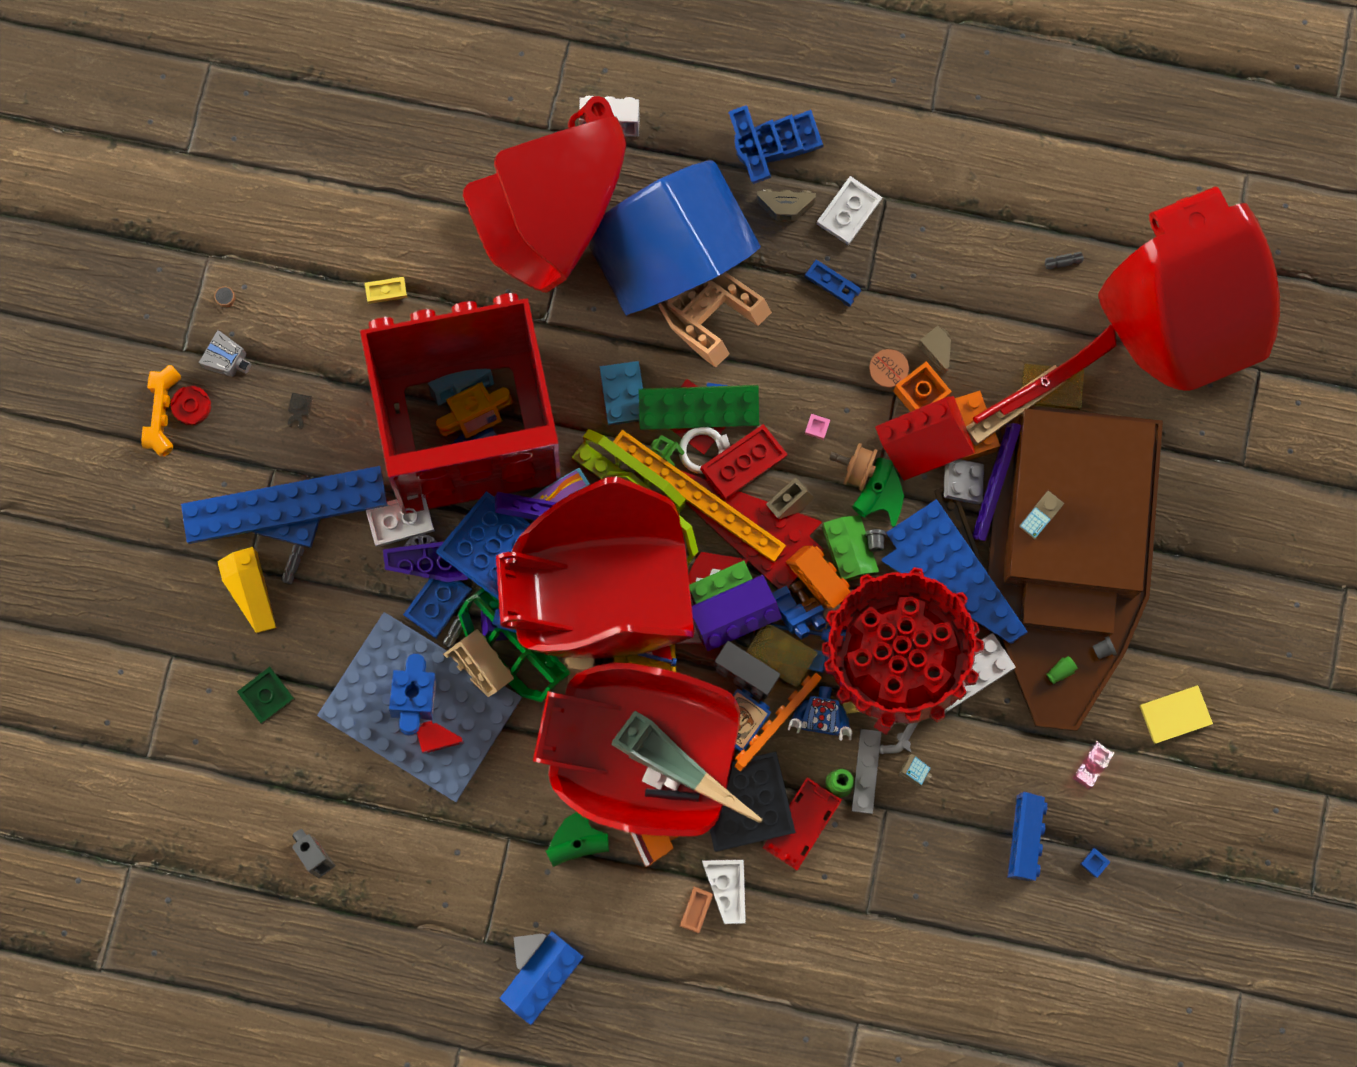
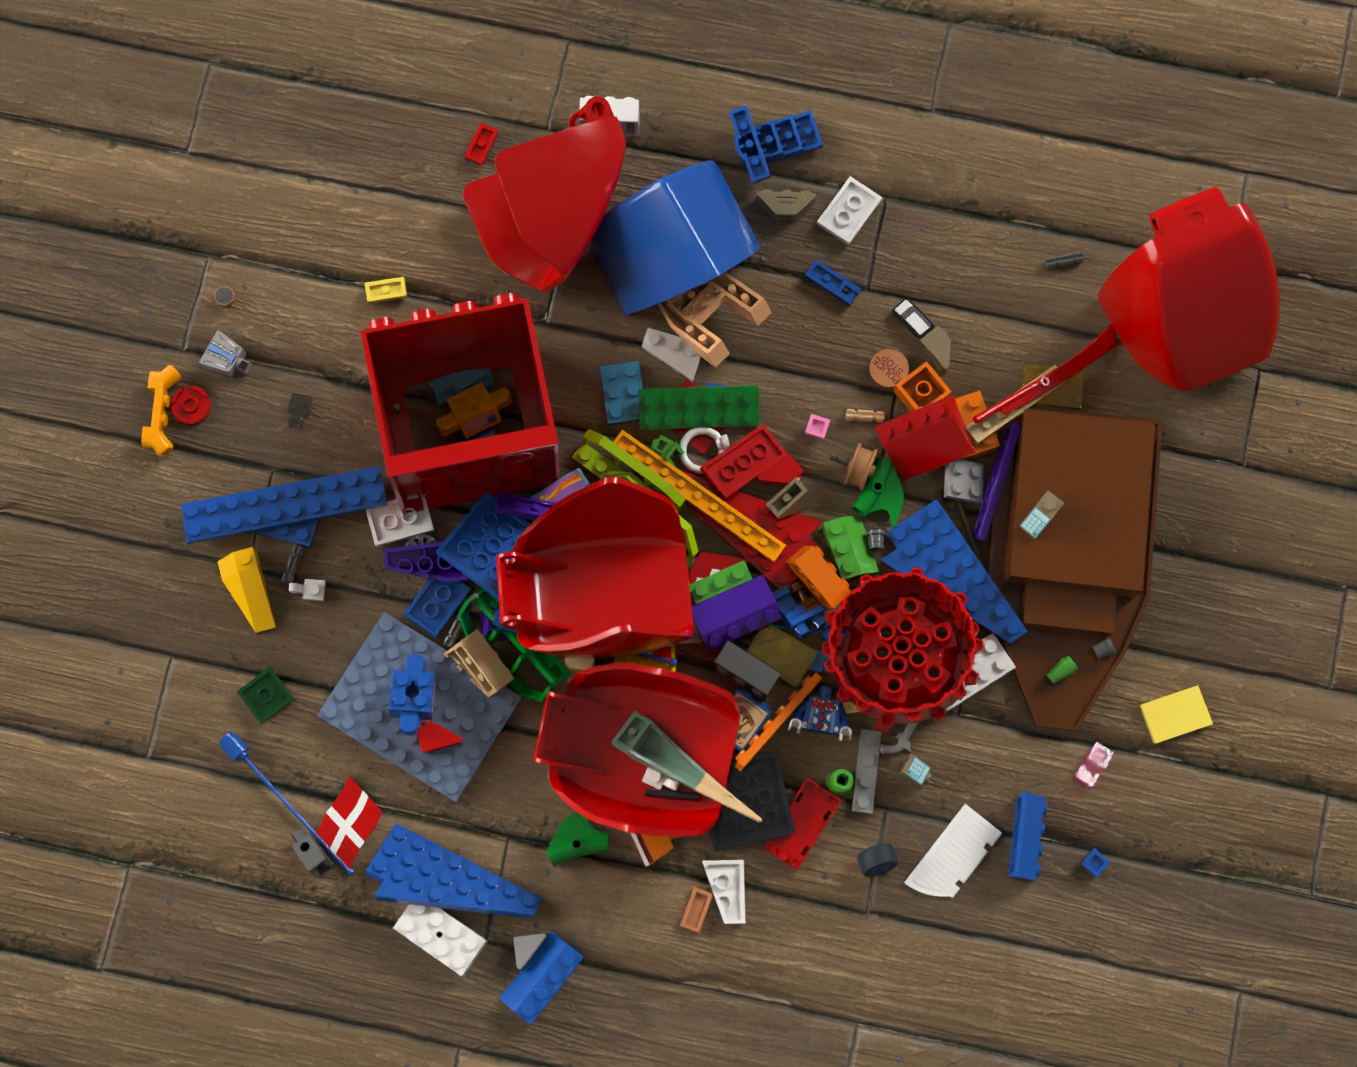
none -> flag [219,731,382,877]
none -> white plate [289,579,326,602]
none -> blue wing [365,823,542,919]
none -> white piece [393,904,488,976]
none -> red plate [464,123,499,166]
none -> white wing [642,328,701,383]
none -> red slope [756,453,804,487]
none -> tan axle [845,409,885,423]
none -> black wheel [857,843,898,877]
none -> slope [892,298,935,339]
none -> white piece [904,804,1002,898]

